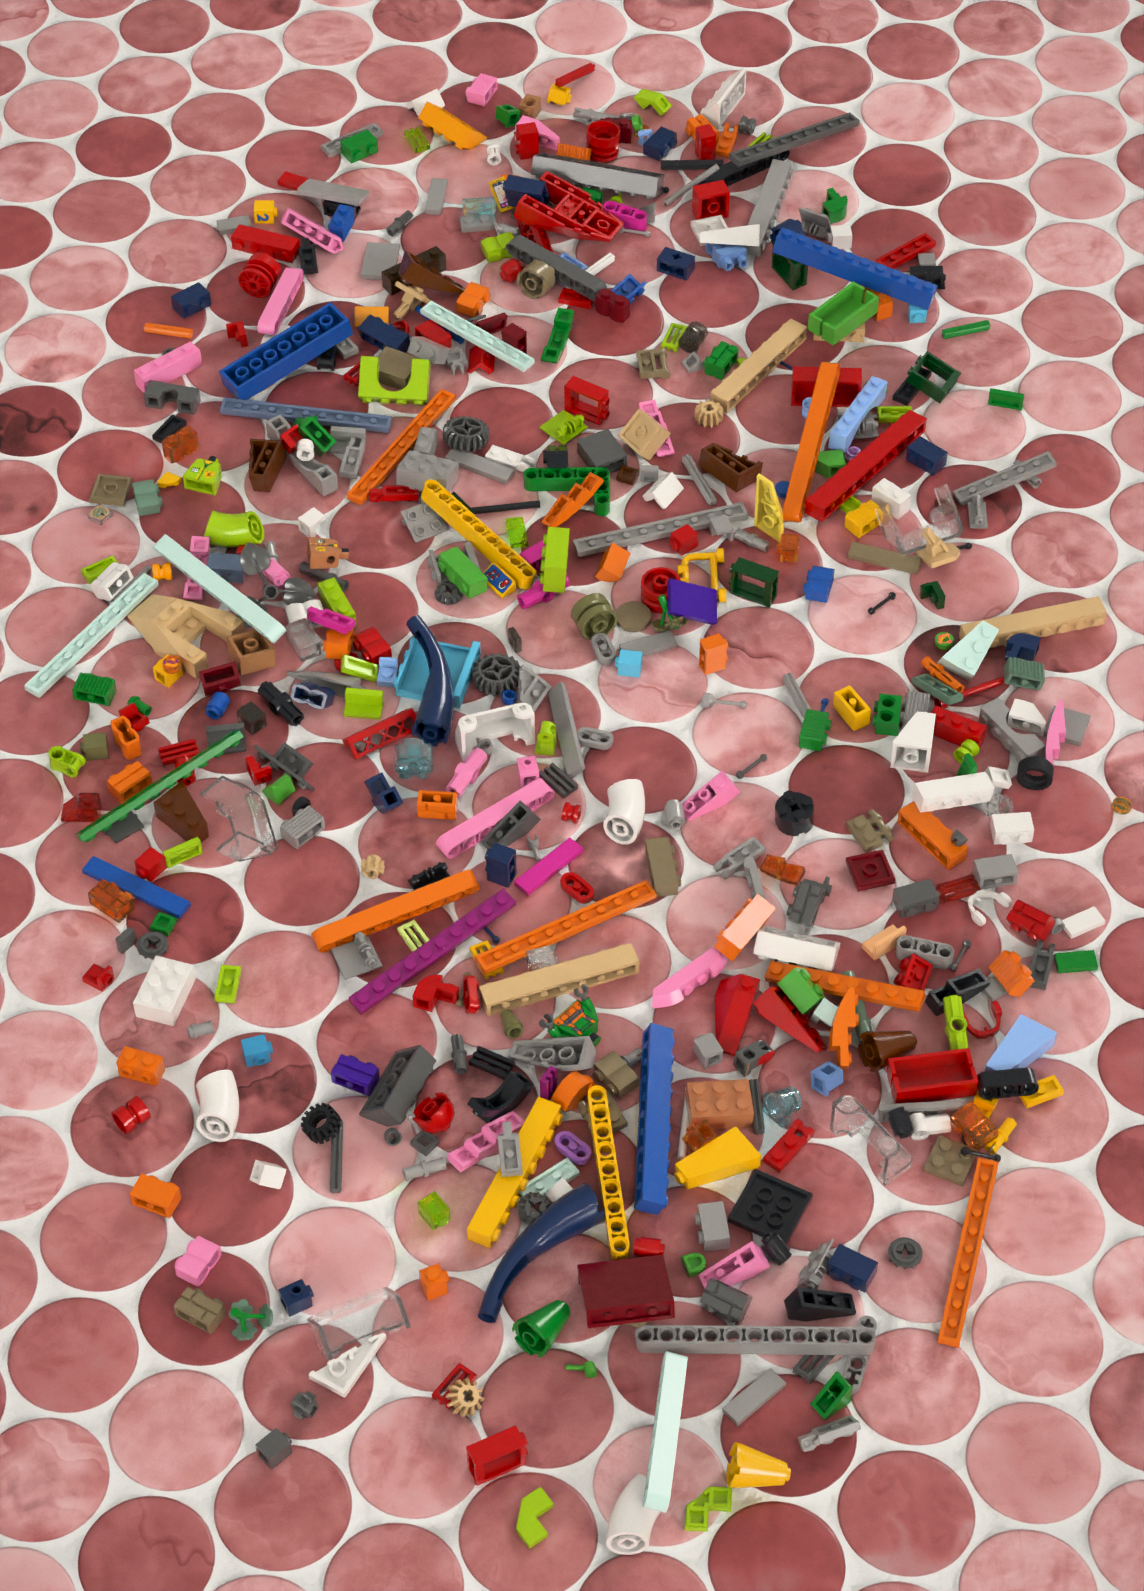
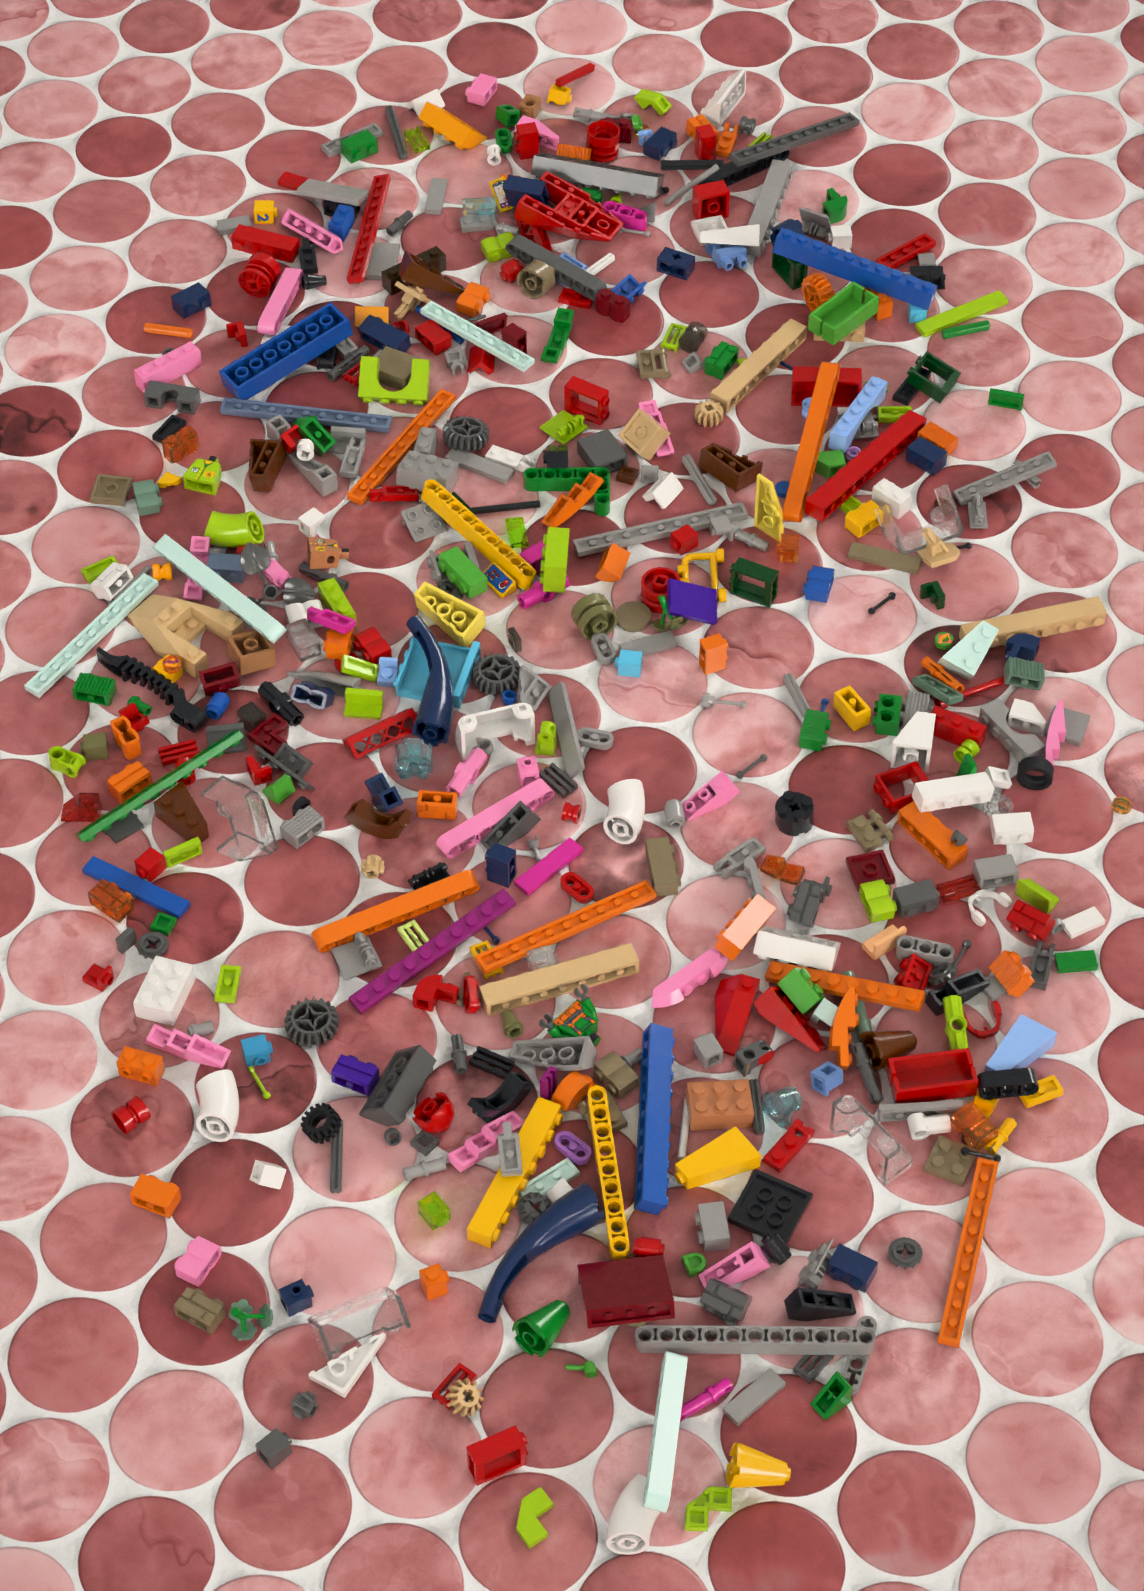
tile [87,504,113,526] -> none
light grey brick [407,336,450,365] -> none
clear orange brick [682,1119,718,1153] -> none
light grey hinge [798,1415,861,1452] -> none
black brick [888,1106,915,1139] -> none
none -> black piece [96,647,209,733]
none -> bright pink slope [145,1024,231,1069]
none -> dark red plate [247,713,288,756]
none -> lime hinge [248,1065,271,1099]
none -> dark grey gear [284,997,340,1048]
none -> black cone [301,273,327,290]
none -> dark grey pin [326,345,370,381]
none -> reddish brown arch [344,799,412,839]
none -> red plate [347,174,391,284]
none -> dark grey axle [385,105,408,159]
none -> light yellow wedge [414,581,486,647]
none -> green plate [495,128,513,154]
none -> dark pink pin [680,1377,734,1422]
none -> orange gear [801,272,835,312]
none -> dark grey pin [851,1042,884,1104]
none -> lime brick [859,879,897,923]
none -> red window [873,761,929,814]
none -> lime tile [915,290,1008,338]
none -> orange brick [918,421,958,456]
none -> dark grey gear [928,963,958,986]
none -> lime panel [1015,878,1060,914]

